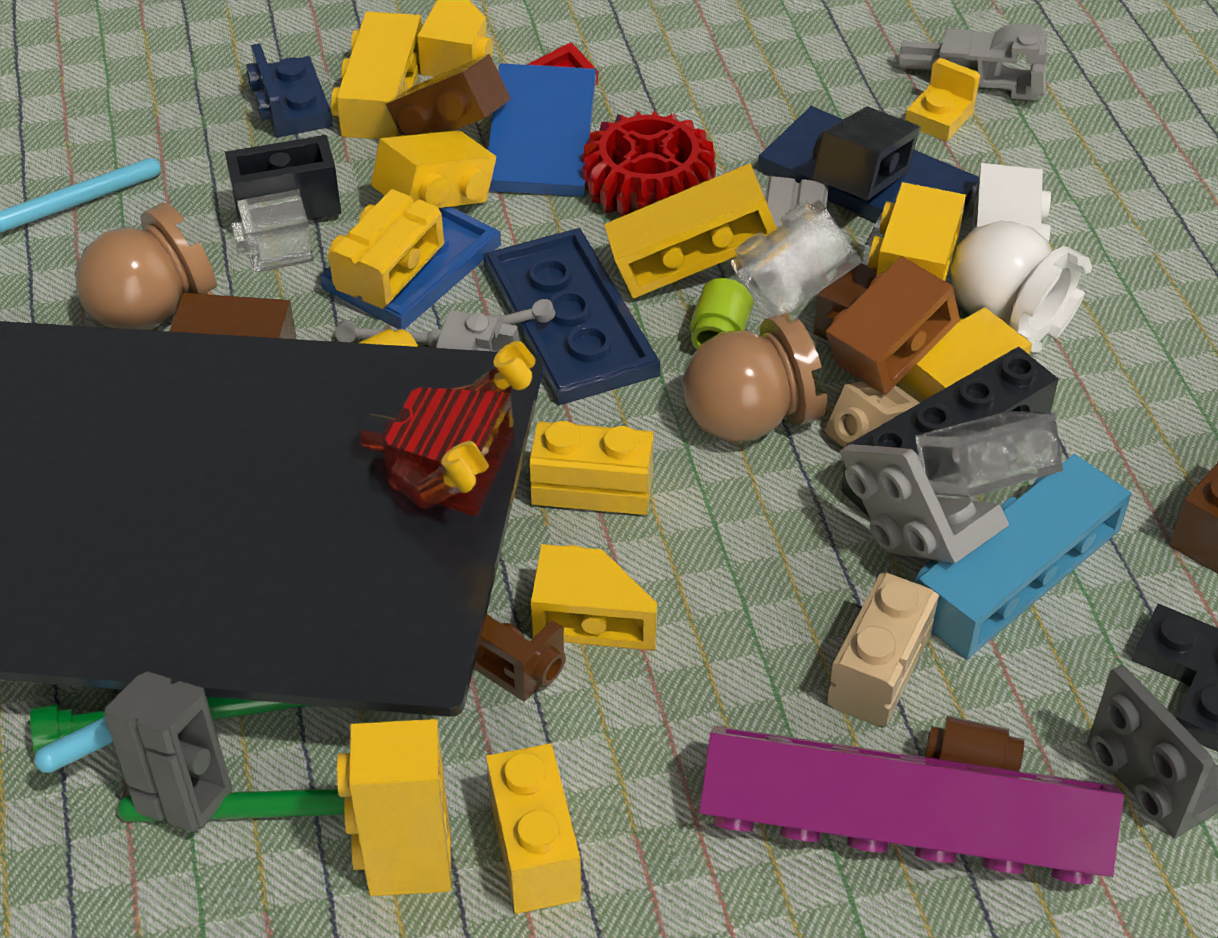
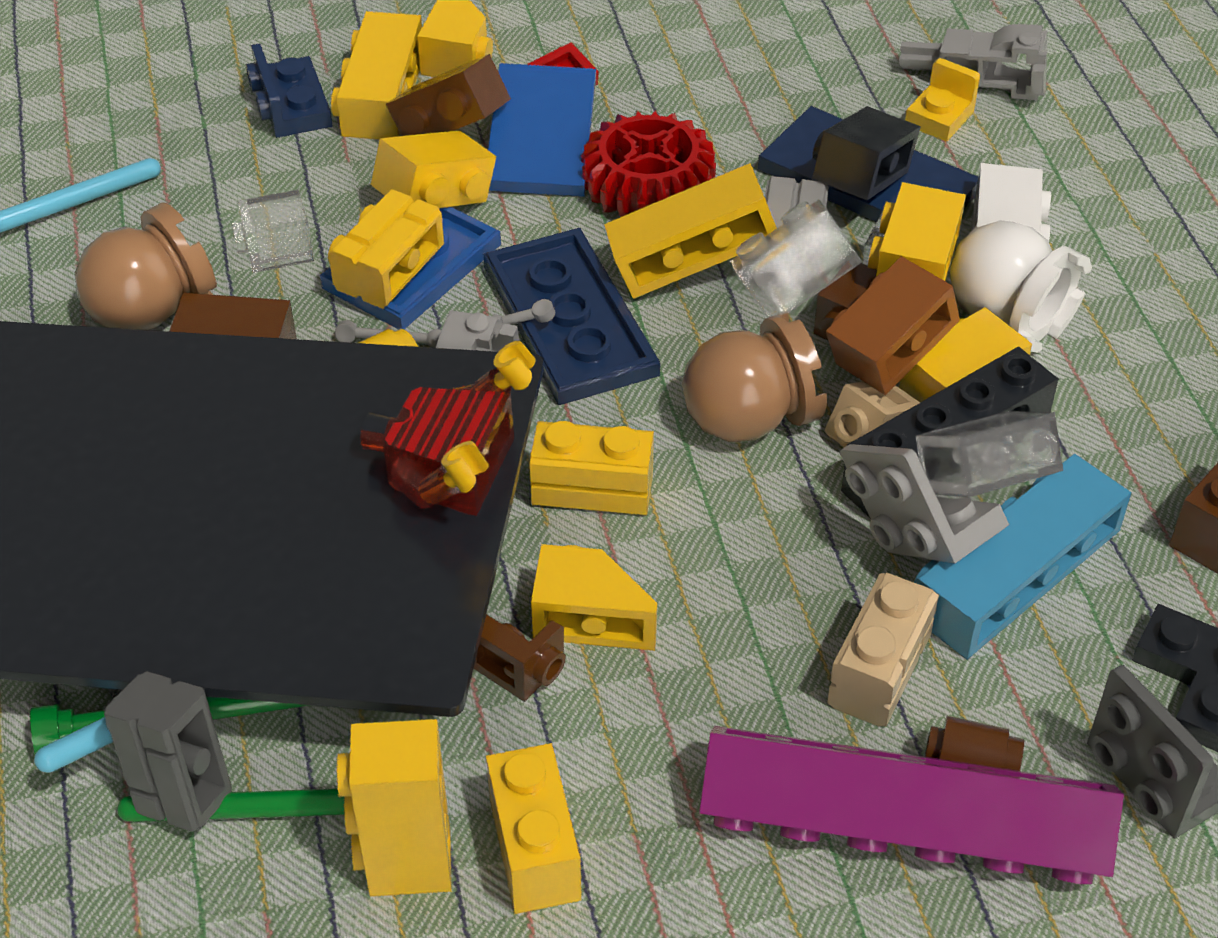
black brick [225,135,342,231] -> none
lime brick [689,278,754,350] -> none

